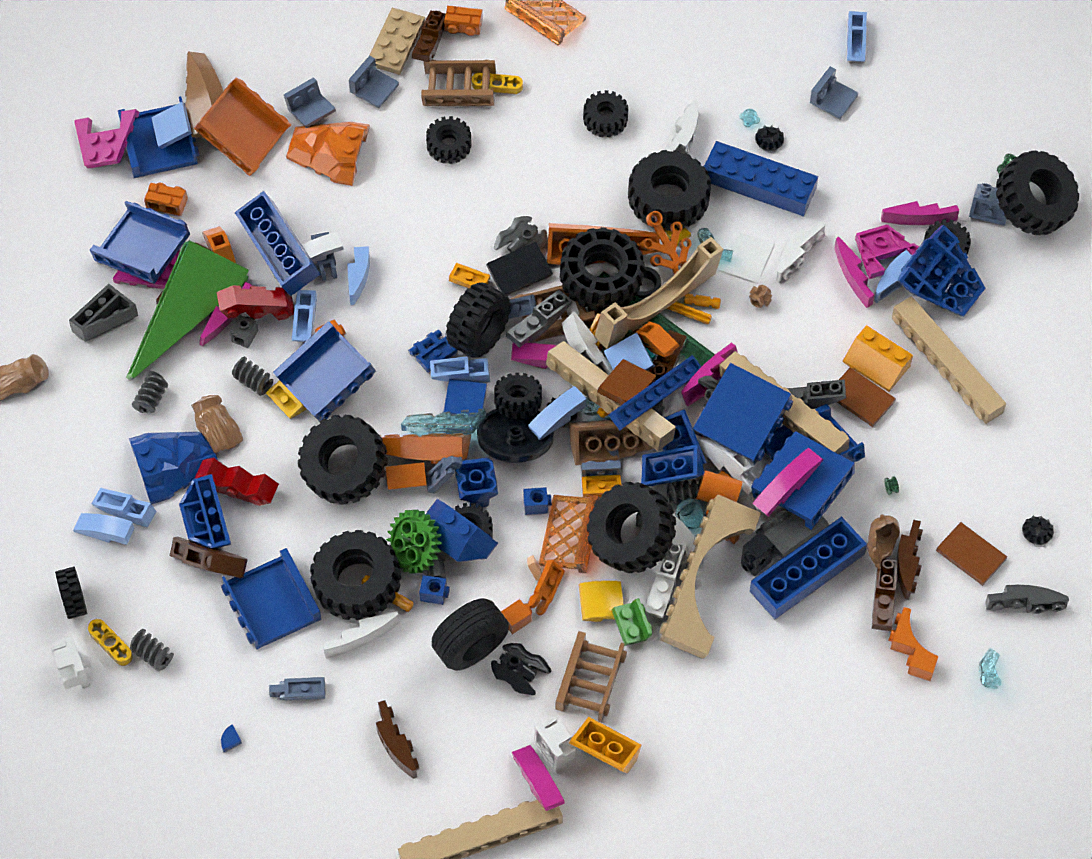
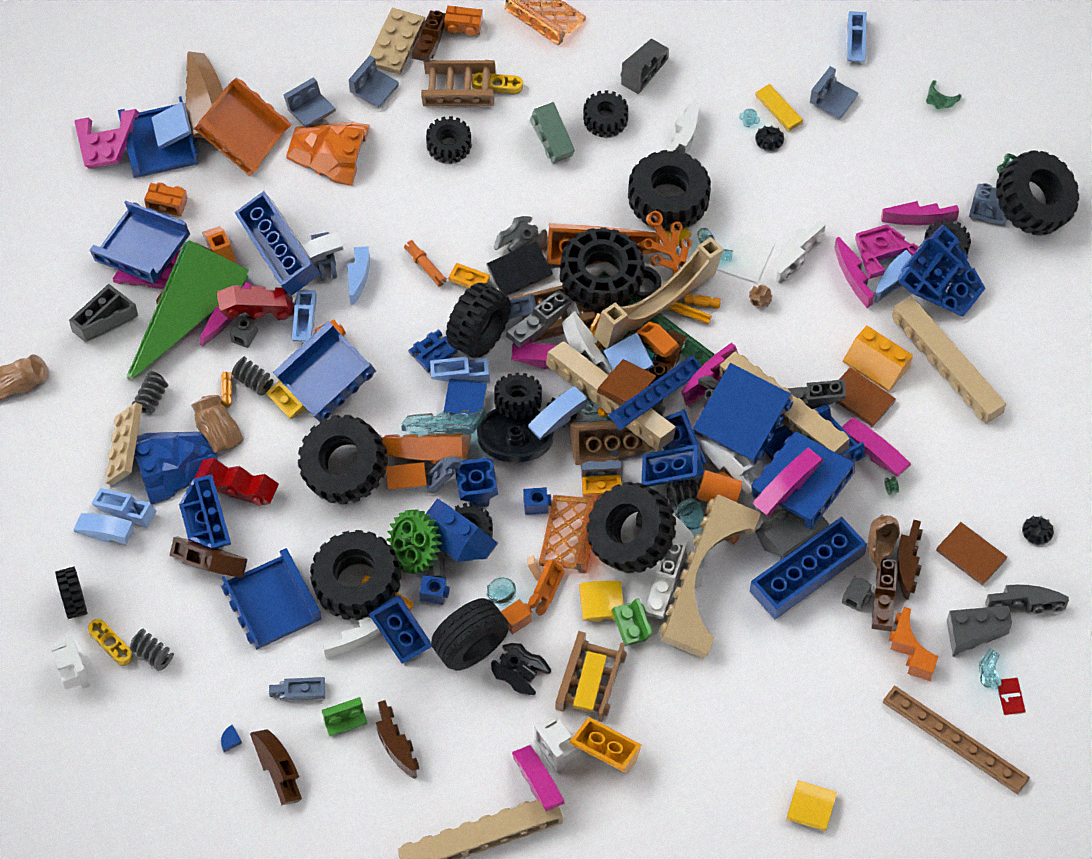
blue brick [704,141,819,217] -> none
black brick [741,532,774,576] -> none
none -> tan plate [105,402,142,486]
none -> light orange axle [221,371,232,407]
none -> reddish brown slope [250,729,302,805]
none -> bright green bracket [322,697,367,737]
none -> blue slope [369,596,432,664]
none -> orange pin [404,240,447,287]
none -> clear light blue hair [486,577,517,606]
none -> sand green wedge [529,102,575,163]
none -> yellow tile [573,651,607,712]
none -> dark grey wedge [620,38,669,94]
none -> yellow tile [755,84,803,131]
none -> yellow slope [786,780,837,831]
none -> dark pink slope [842,417,911,477]
none -> dark grey brick [842,576,873,611]
none -> medium nougat tile [882,685,1030,795]
none -> clear green helmet [926,80,962,109]
none -> dark grey wedge [947,606,1012,657]
none -> red sticker [996,677,1026,715]

